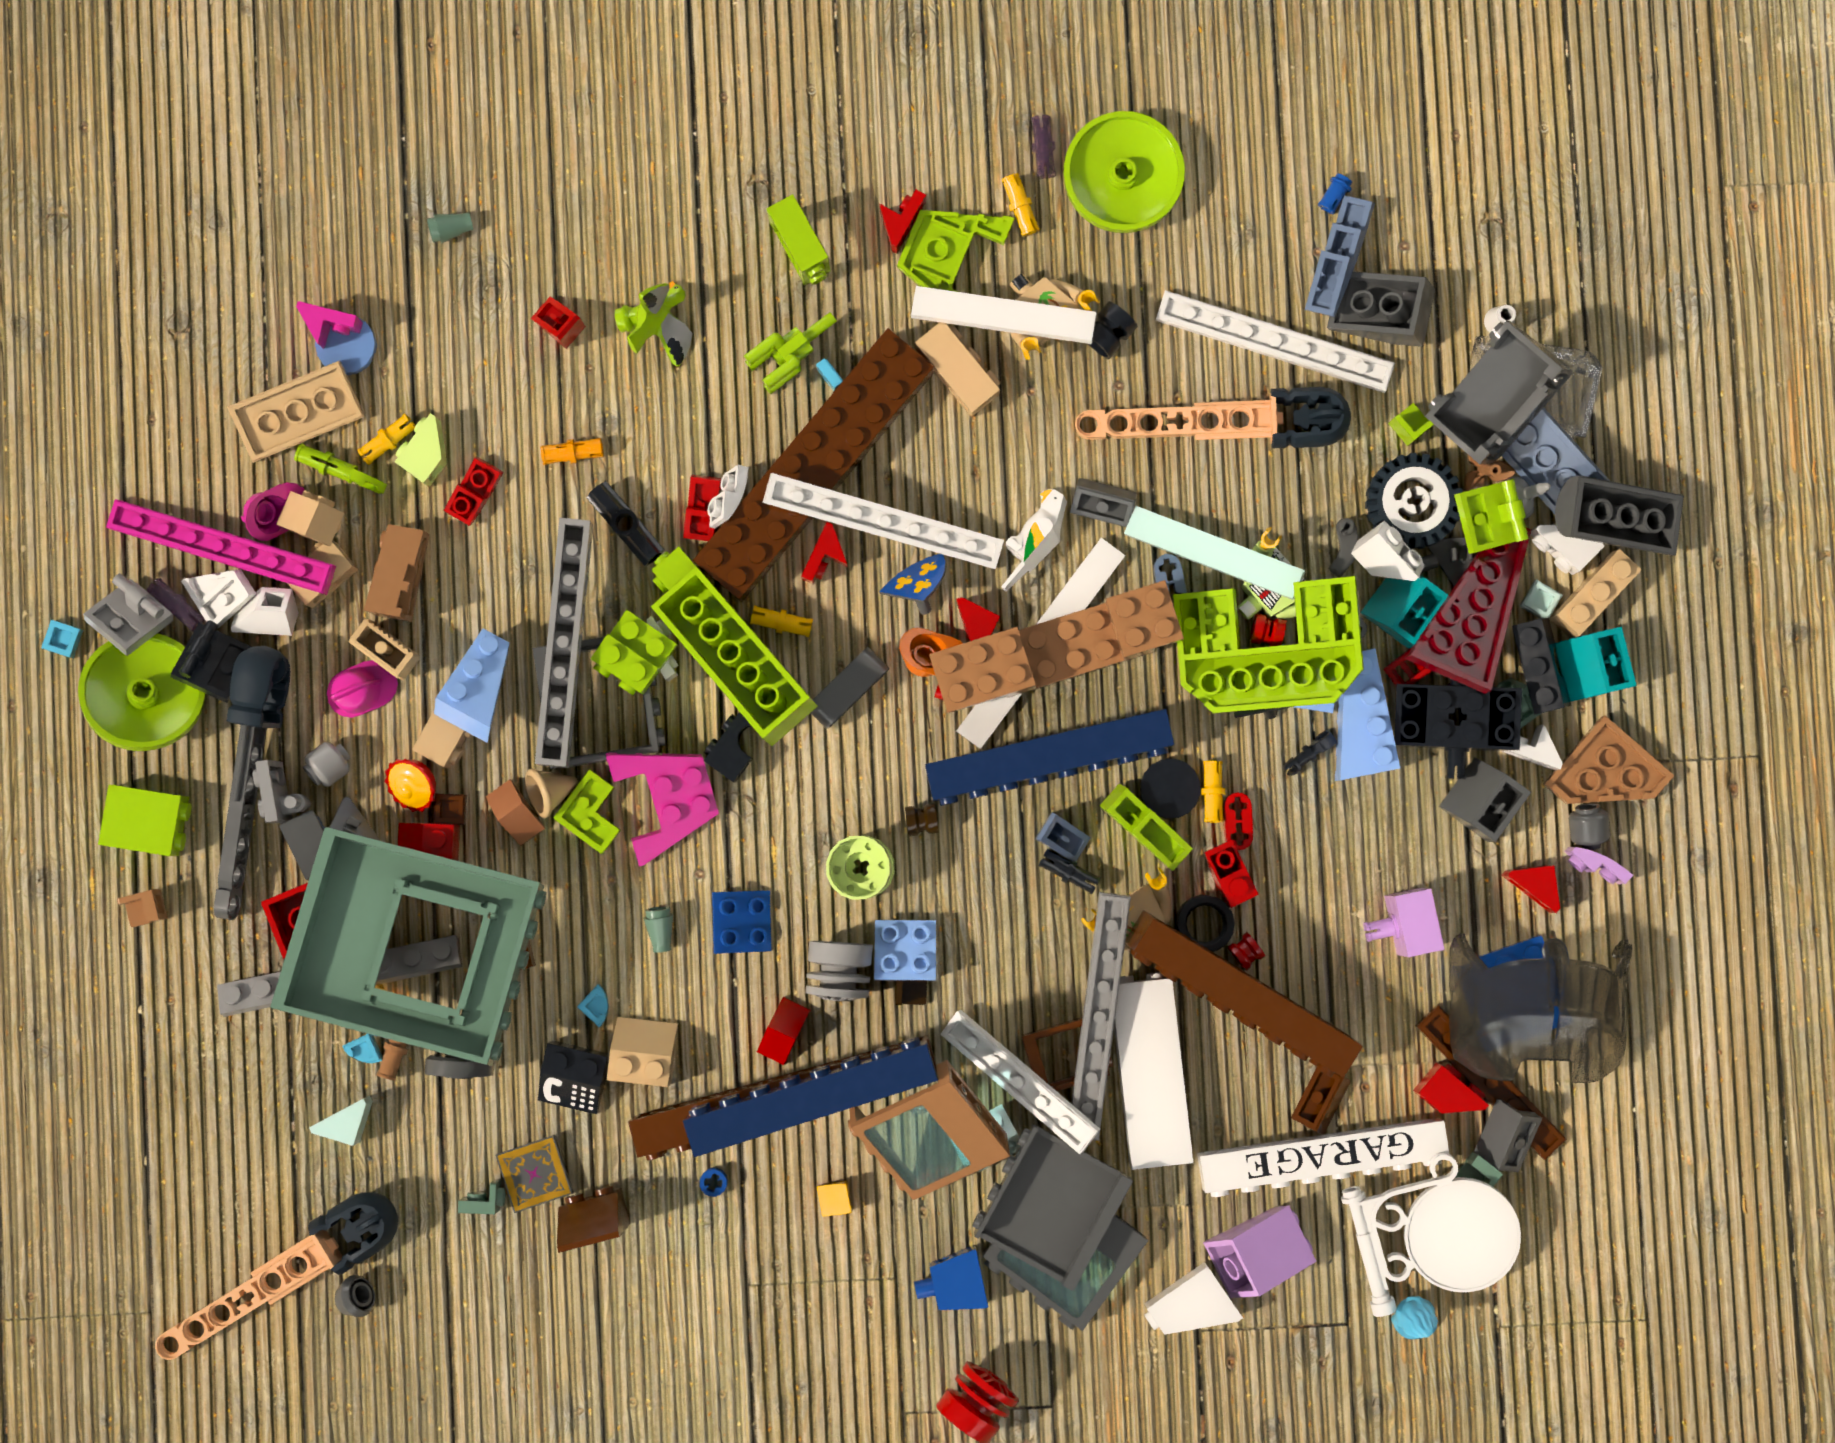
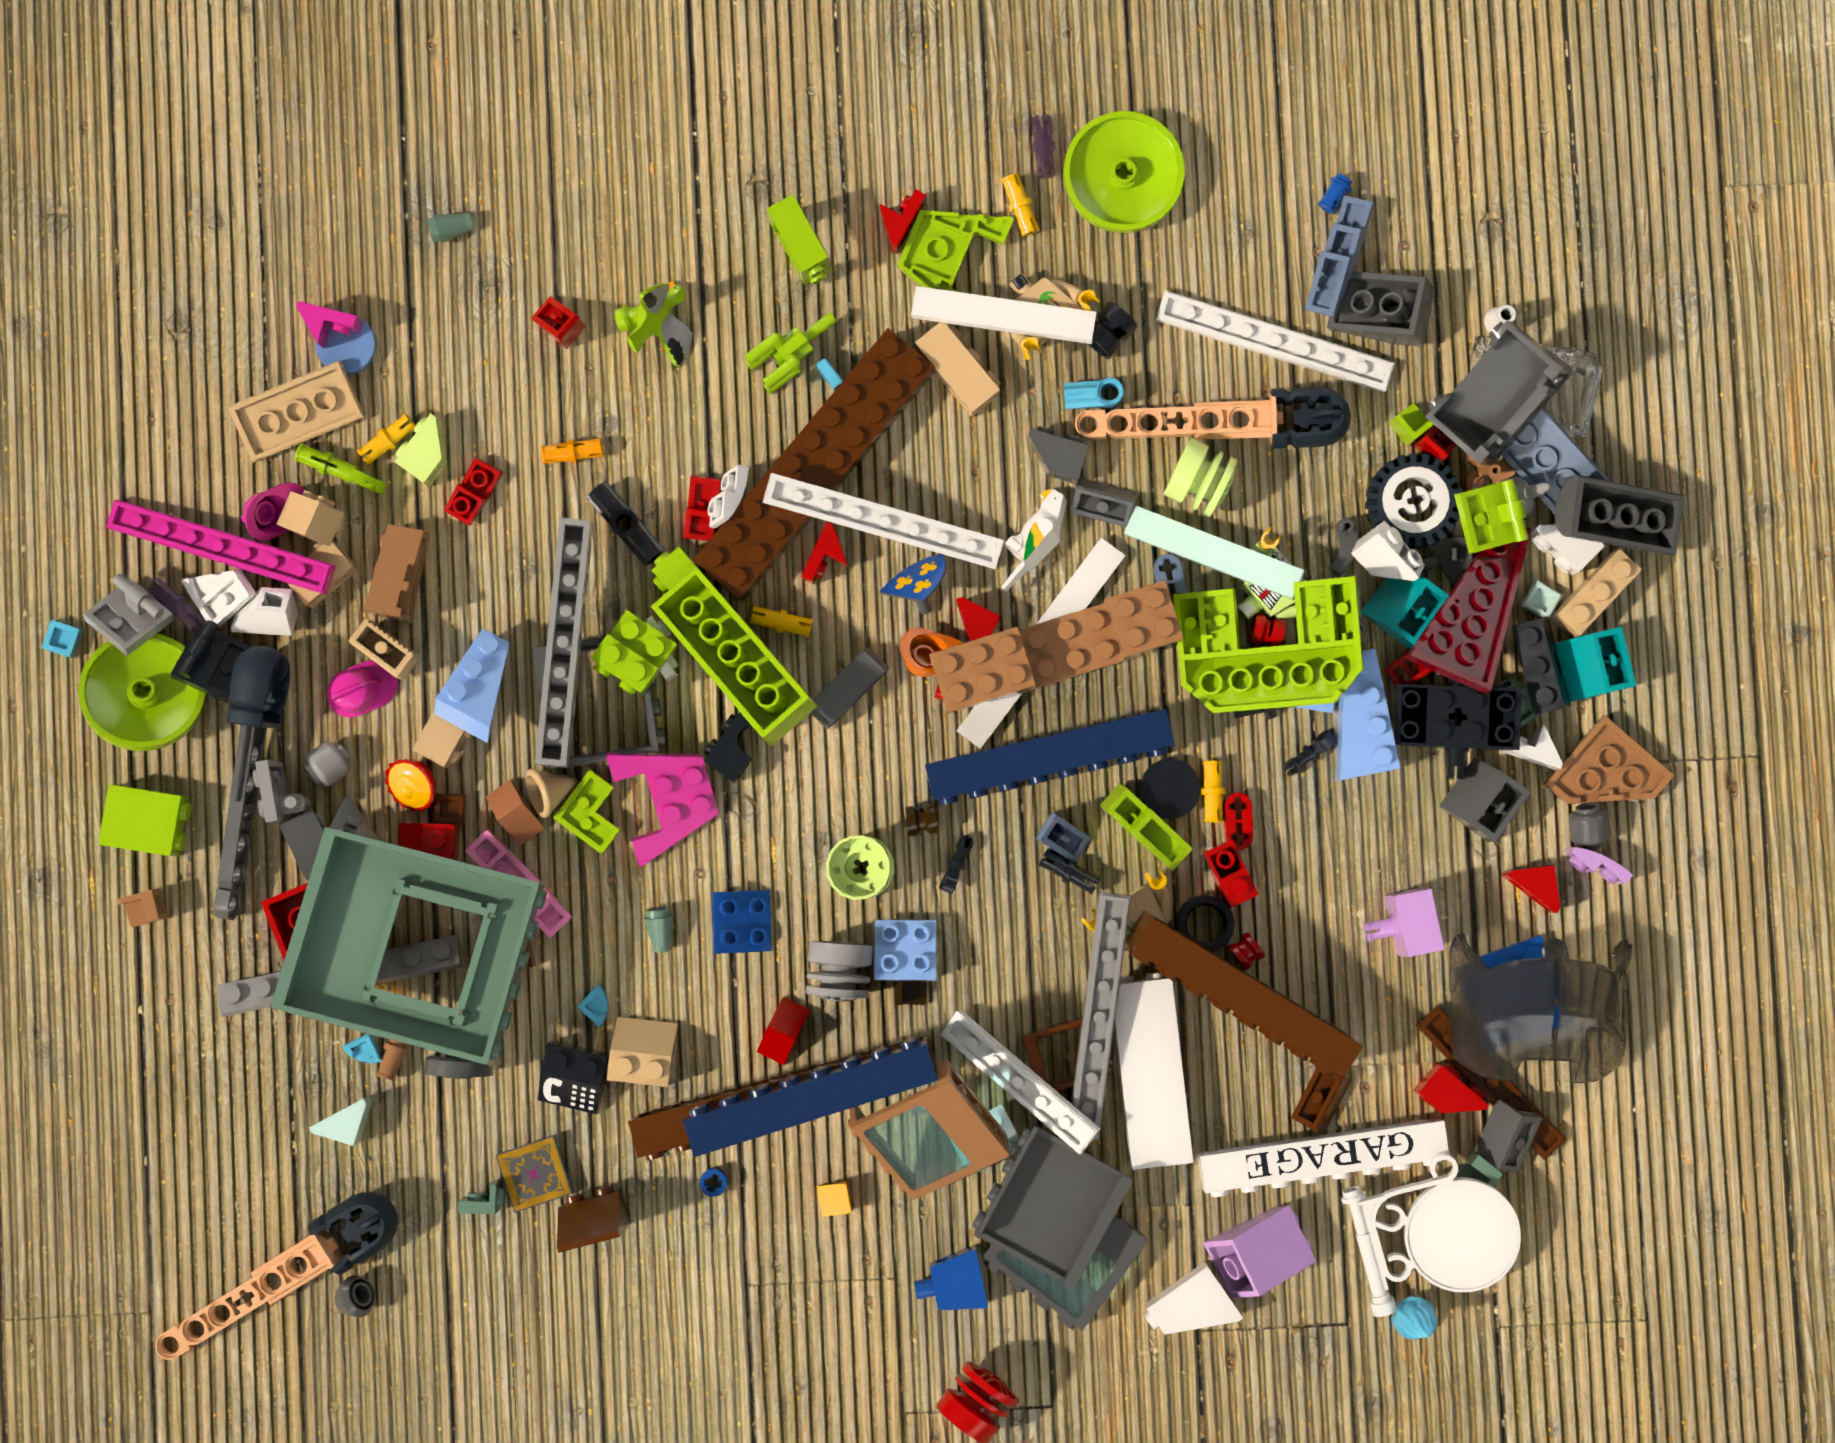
none -> bright pink slope [465,829,572,938]
none -> black piece [939,835,974,893]
none -> dark grey slope [1028,426,1089,484]
none -> medium azure piece [1064,378,1123,410]
none -> yellowish green wheel [1163,437,1238,517]
none -> red slope [1414,425,1457,461]

